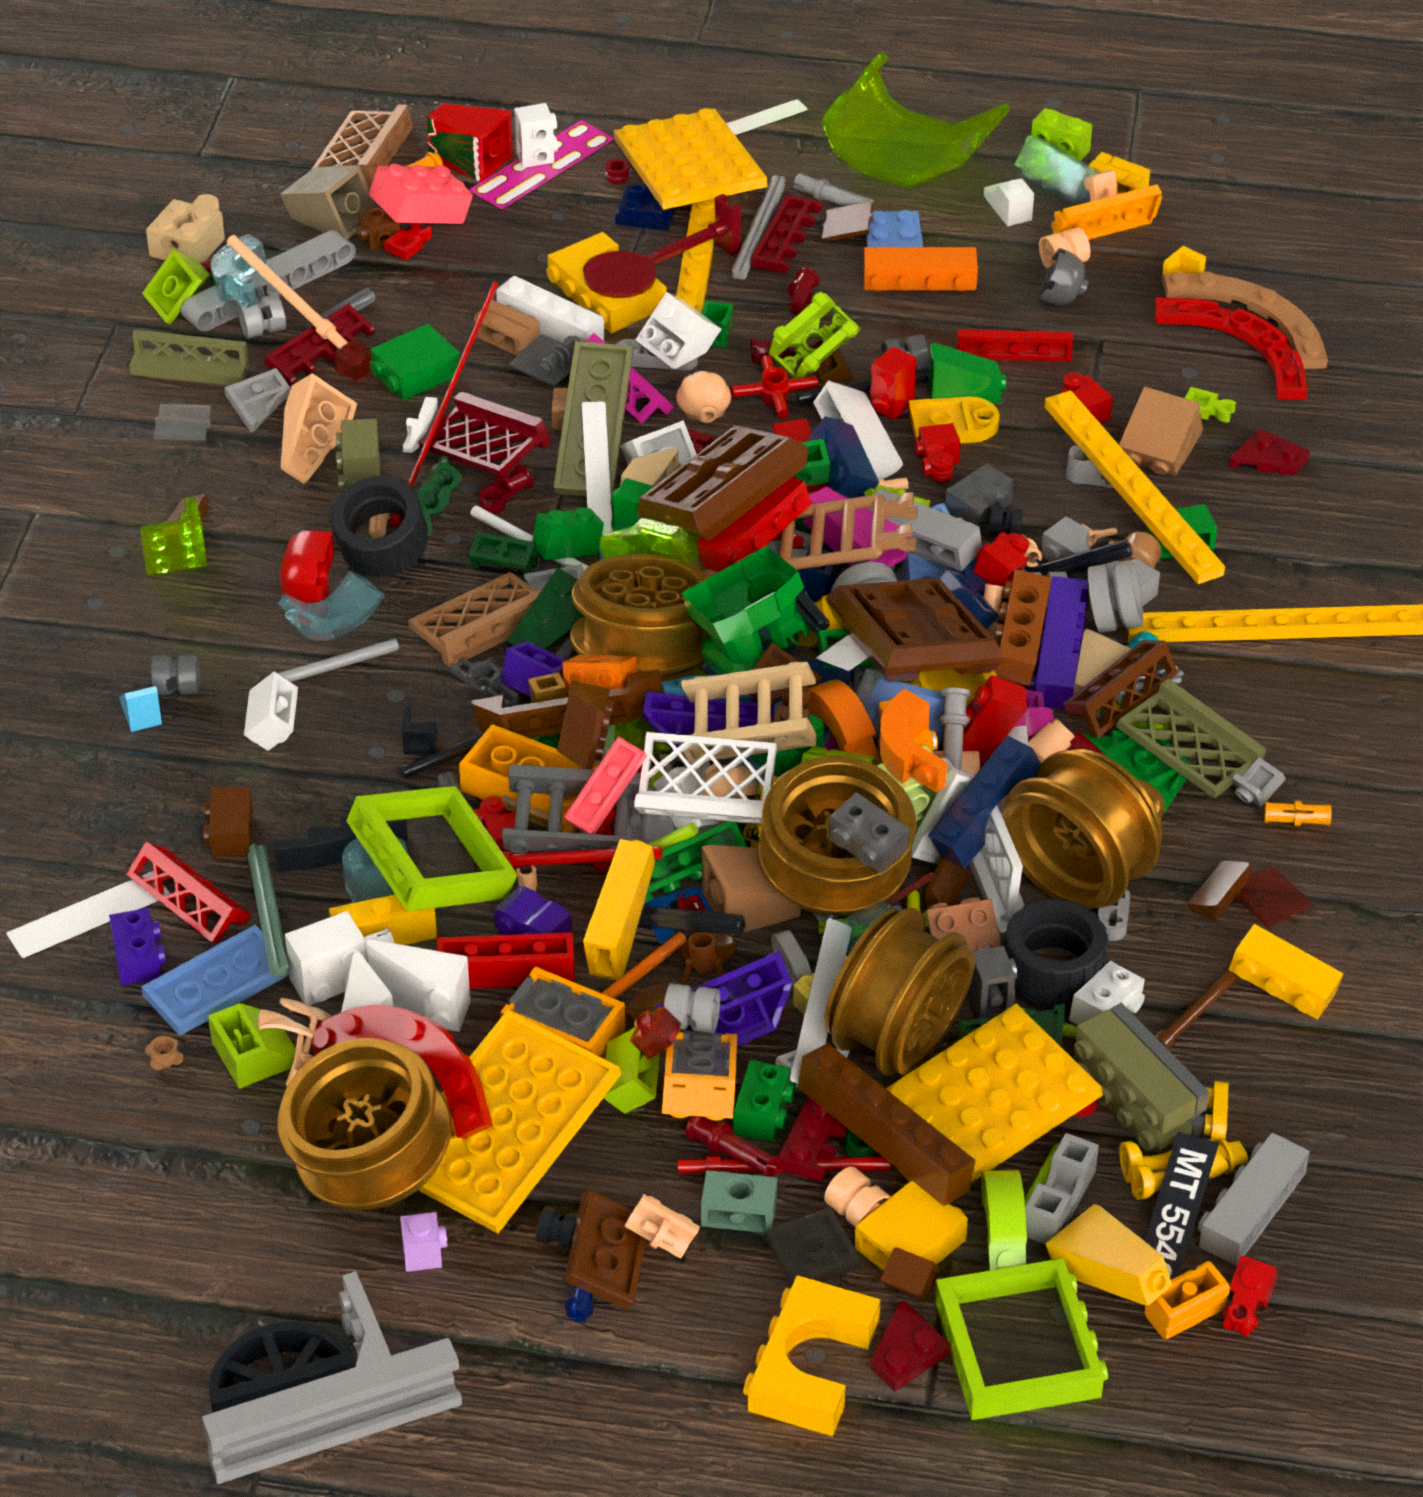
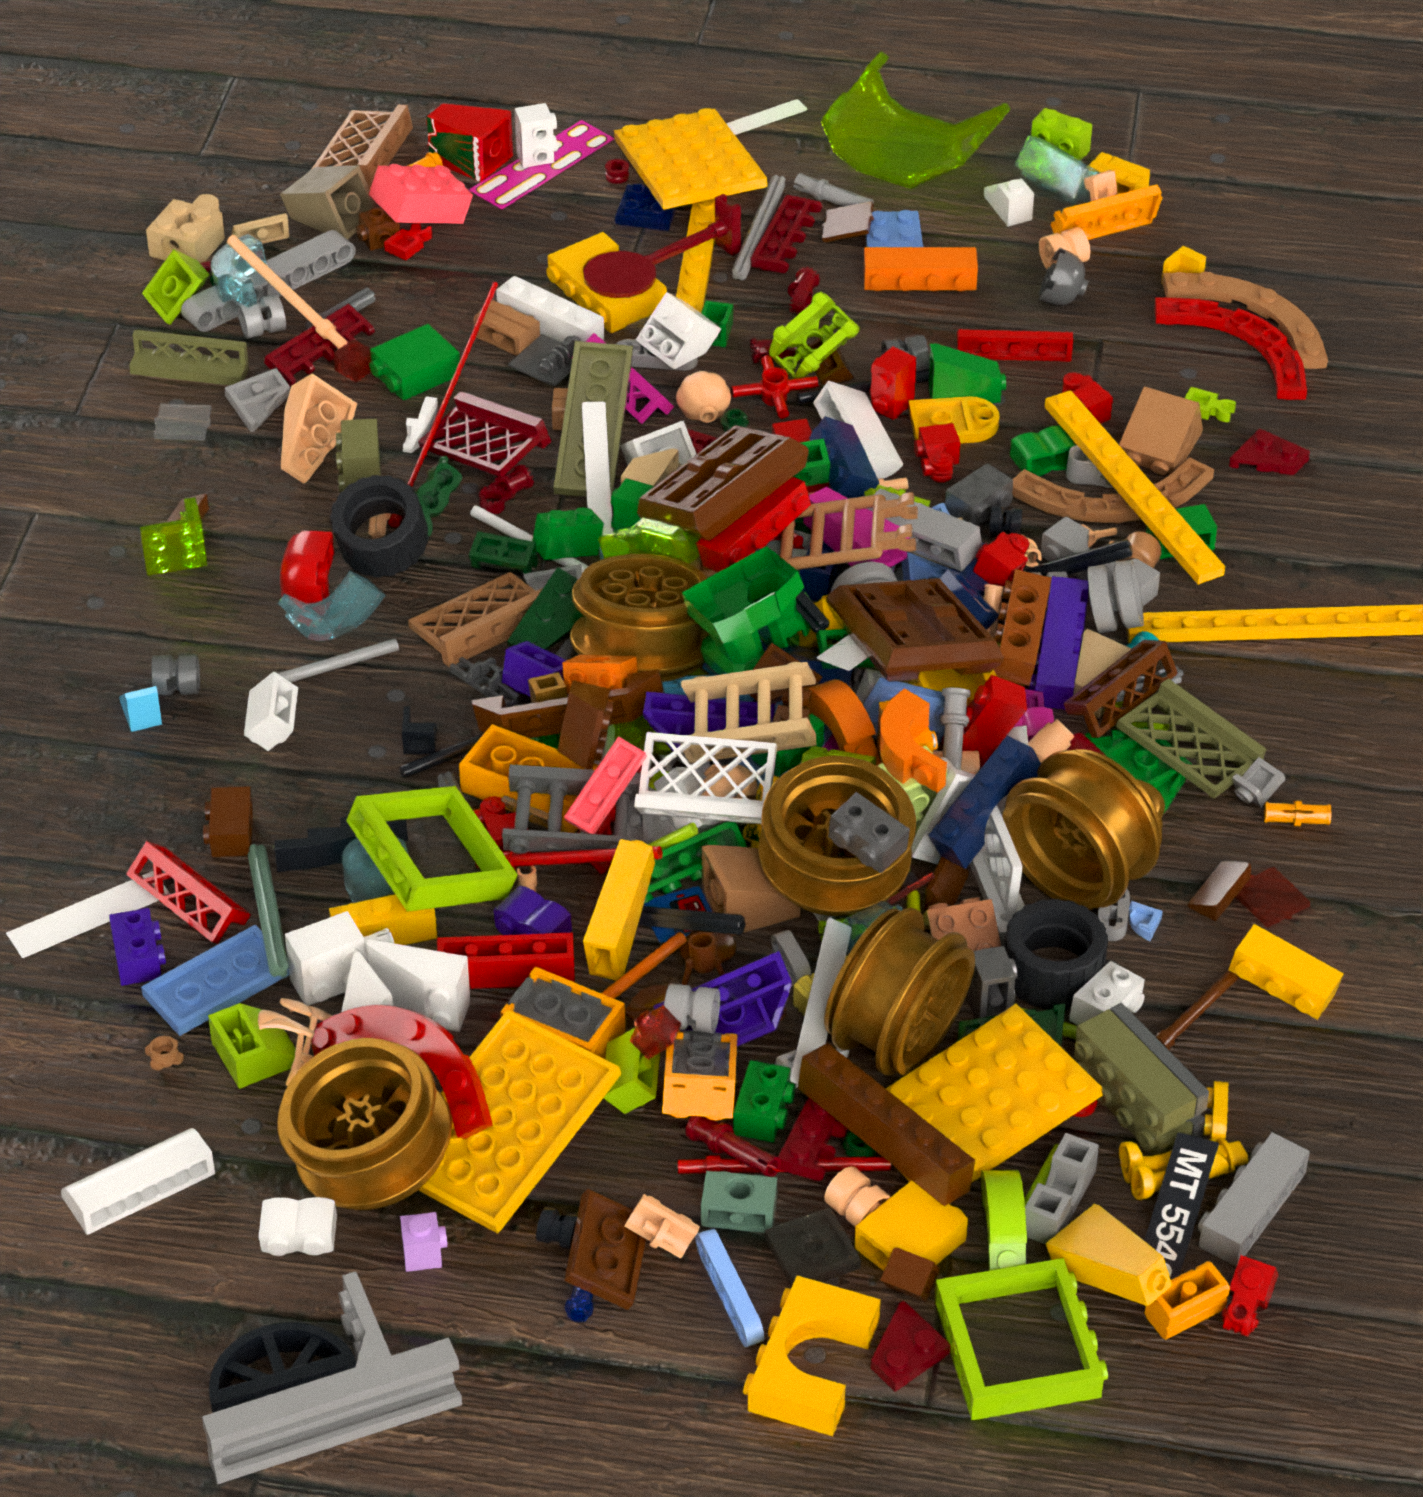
none -> white brick [61,1128,215,1235]
none -> tan slope [231,213,290,247]
none -> white brick [259,1197,337,1256]
none -> light blue beam [695,1228,765,1347]
none -> dark green plate [720,409,749,432]
none -> green brick [1010,426,1077,476]
none -> medium nougat plate [1012,457,1214,524]
none -> light blue tile [1128,901,1163,941]

